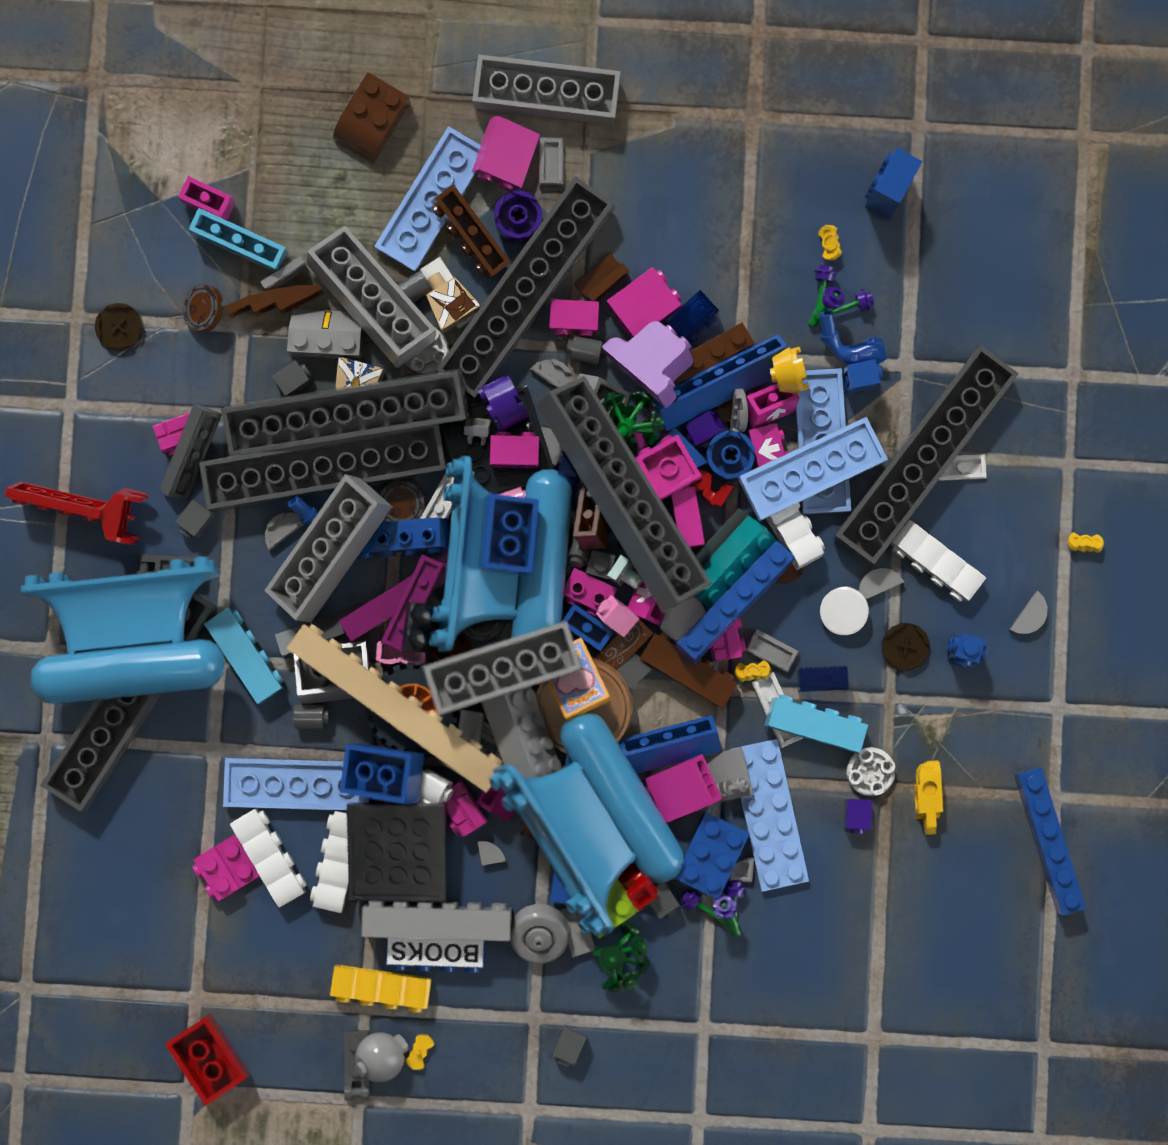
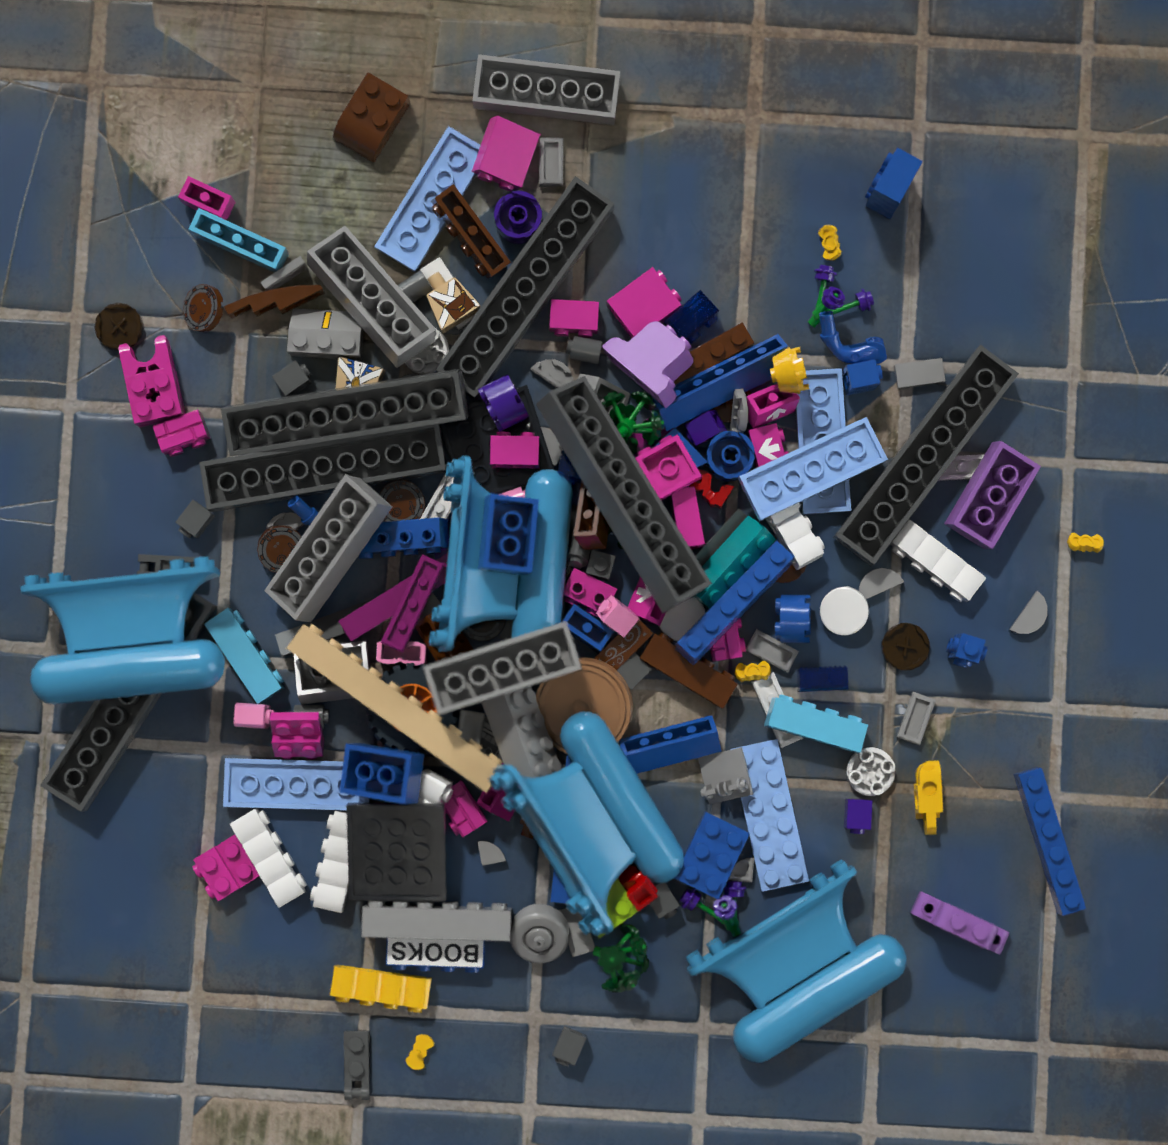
red hinge [5,481,148,545] -> none
dark grey slope [160,404,222,500] -> none
red brick [165,1013,250,1106] -> none
light grey brick [355,1032,408,1082] -> none
black tile [401,601,433,653] -> none
light grey tile [464,418,491,445] -> none
tile [548,638,611,721] -> none
reddish brown panel [574,253,629,302] -> none
light aqua tile [608,555,643,590] -> none
dark pink brick [645,754,722,823] -> none
none -> dark pink brick [118,335,185,427]
none -> bright pink brick [234,703,274,729]
none -> tile [257,525,301,573]
none -> dark pink plate [269,712,324,760]
none -> dark azure piece [685,859,907,1063]
none -> blue brick [775,594,811,643]
none -> light grey tile [894,358,945,389]
none -> light grey tile [896,692,936,745]
none -> medium lavender brick [910,891,1010,955]
none -> medium lavender brick [944,441,1041,549]

